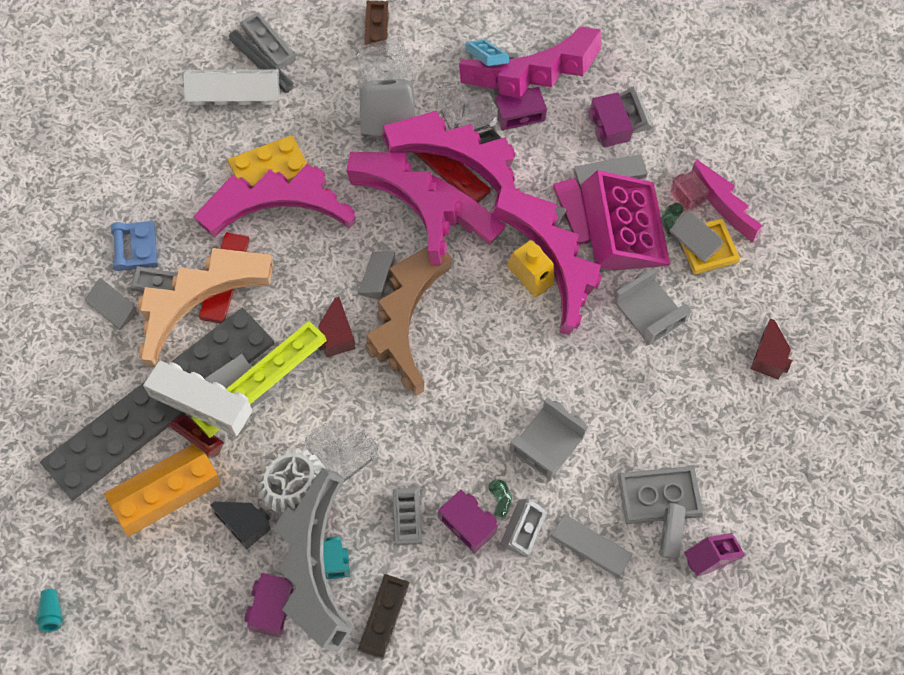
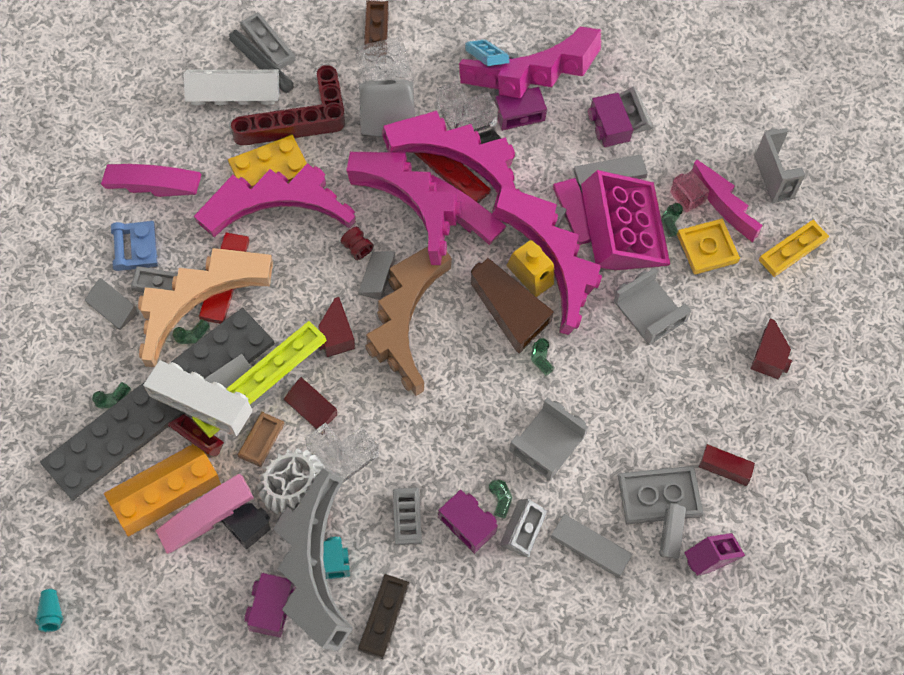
light grey slope [669,210,723,263] -> none
none -> clear green arm [92,382,131,409]
none -> dark pink slope [101,164,202,197]
none -> bright pink slope [156,474,254,554]
none -> clear green arm [172,319,210,345]
none -> dark red beam [231,65,345,146]
none -> medium nougat tile [237,411,284,467]
none -> dark red slope [284,377,337,432]
none -> dark red wheel [340,227,374,260]
none -> reddish brown slope [470,258,554,354]
none -> clear green arm [531,338,555,376]
none -> dark red slope [698,444,755,486]
none -> light grey panel [754,128,805,203]
none -> yellow plate [758,220,829,277]

